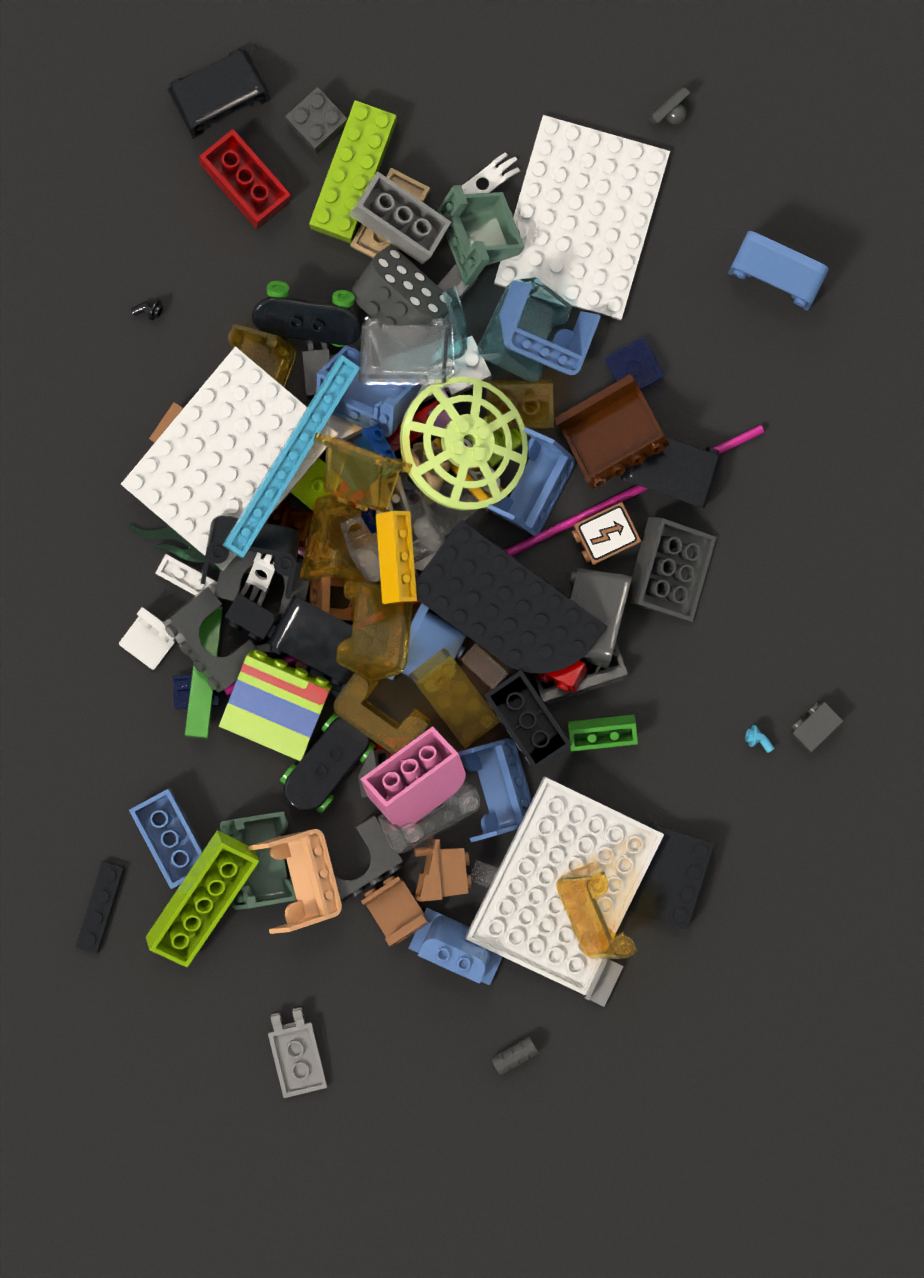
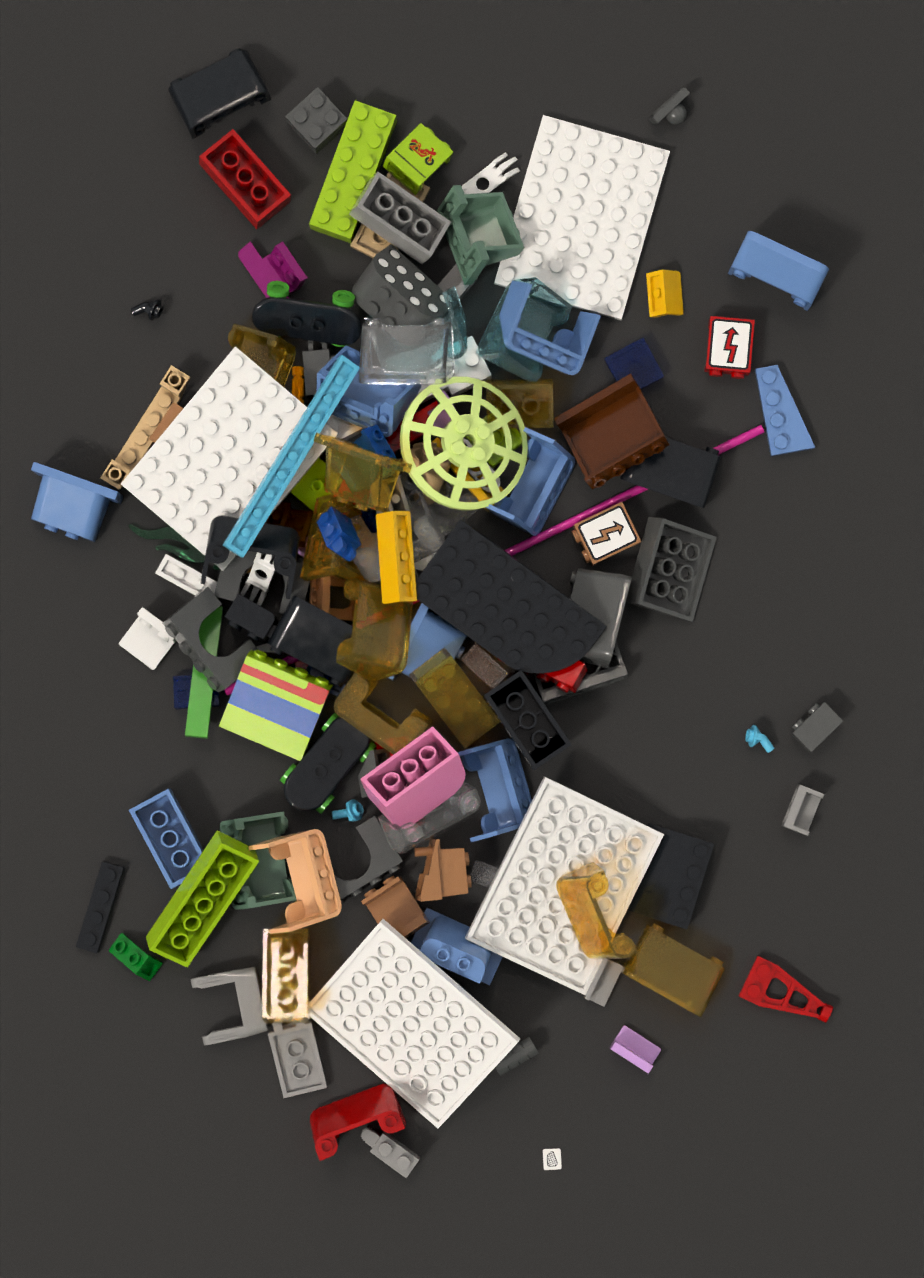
bright green brick [568,714,638,751] -> none
none -> medium blue windscreen [31,462,123,542]
none -> tan slope [100,365,191,490]
none -> green bracket [109,933,163,981]
none -> light grey connector [190,967,268,1045]
none -> magenta plate [238,241,308,298]
none -> clear yellow brick [262,928,310,1023]
none -> light orange axle [292,366,304,404]
none -> white plate [303,919,520,1128]
none -> red windscreen [310,1084,406,1161]
none -> blue hinge [317,506,361,561]
none -> medium azure plate [331,799,364,822]
none -> light grey hinge [361,1127,420,1178]
none -> lime panel [383,123,453,195]
none -> white sticker [543,1148,562,1170]
none -> lavender panel [610,1025,661,1074]
none -> clear yellow windscreen [621,923,726,1017]
none -> yellow panel [646,270,684,318]
none -> panel [704,316,755,379]
none -> red plate [738,956,833,1023]
none -> medium blue wing [755,365,815,456]
none -> light grey panel [781,784,825,836]

